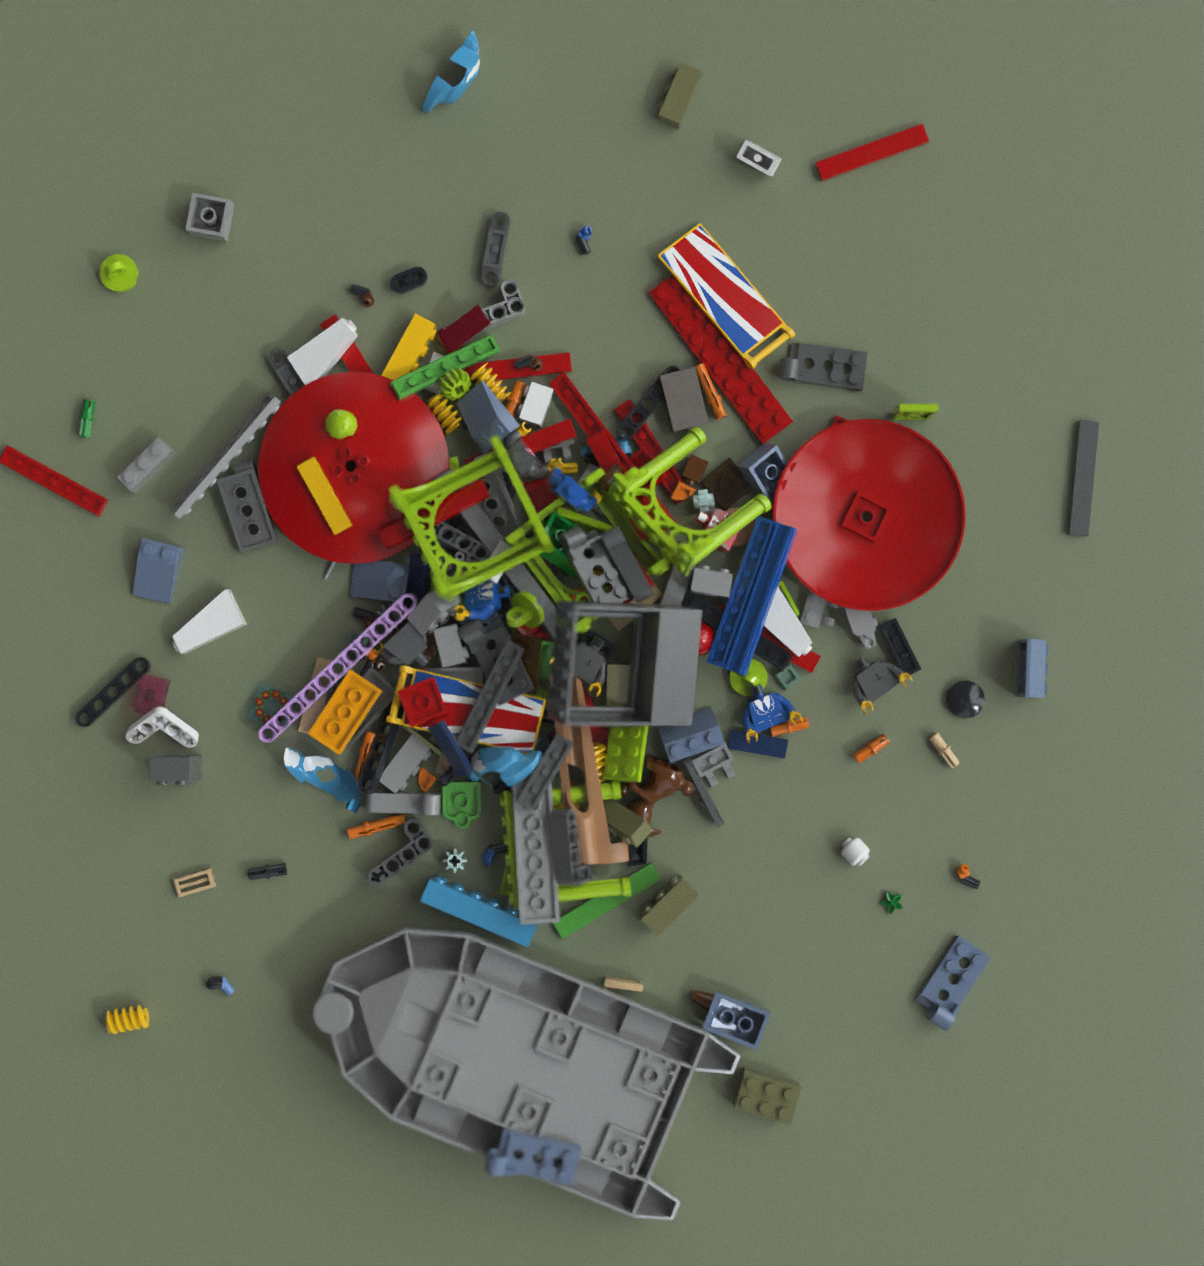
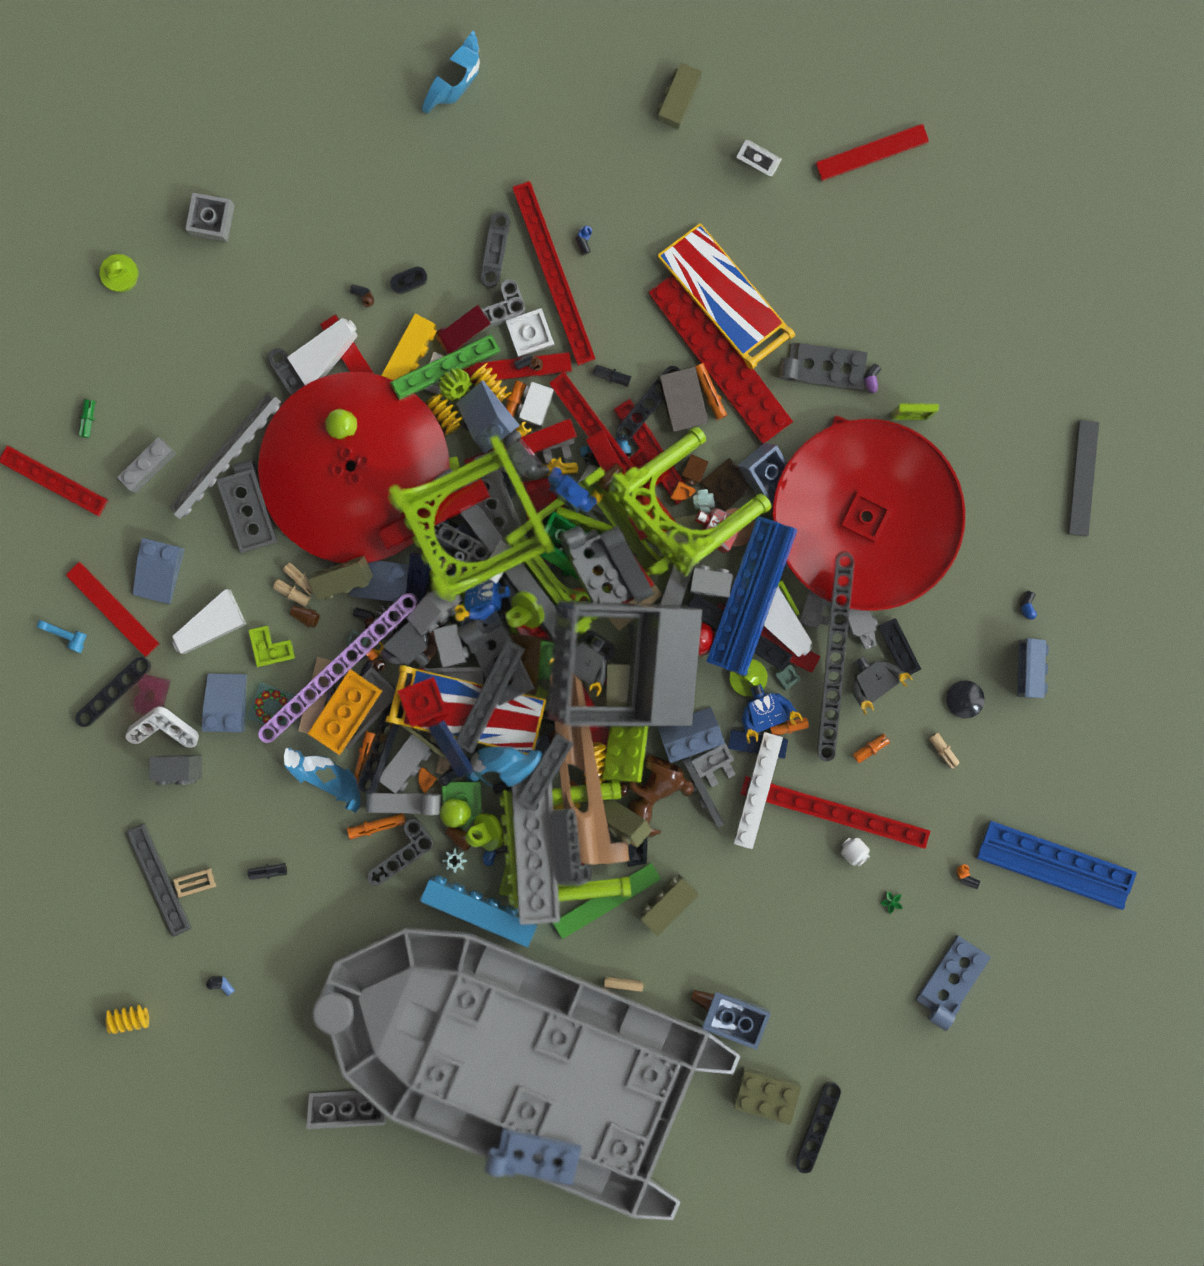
yellow tile [297,457,353,535] -> none
none -> dark azure brick [36,620,87,653]
none -> red tile [66,562,160,657]
none -> dark grey tile [126,824,192,937]
none -> sand blue slope [202,674,247,732]
none -> lime plate [248,626,296,667]
none -> tan axle [273,579,311,608]
none -> tan axle [283,563,313,596]
none -> reddish brown cone [290,606,320,628]
none -> light grey slope [306,1091,388,1129]
none -> olive brick [308,556,373,600]
none -> lime hair [439,798,471,828]
none -> reddish brown cone [445,827,471,852]
none -> lime tile [465,812,504,851]
none -> white plate [506,308,554,358]
none -> red plate [512,181,596,366]
none -> black axle [593,365,632,387]
none -> white plate [733,732,783,849]
none -> red plate [740,776,931,849]
none -> black beam [795,1081,841,1174]
none -> dark grey beam [817,551,854,762]
none -> arm [864,364,881,393]
none -> blue plate [976,821,1137,910]
none -> arm [1020,590,1037,620]

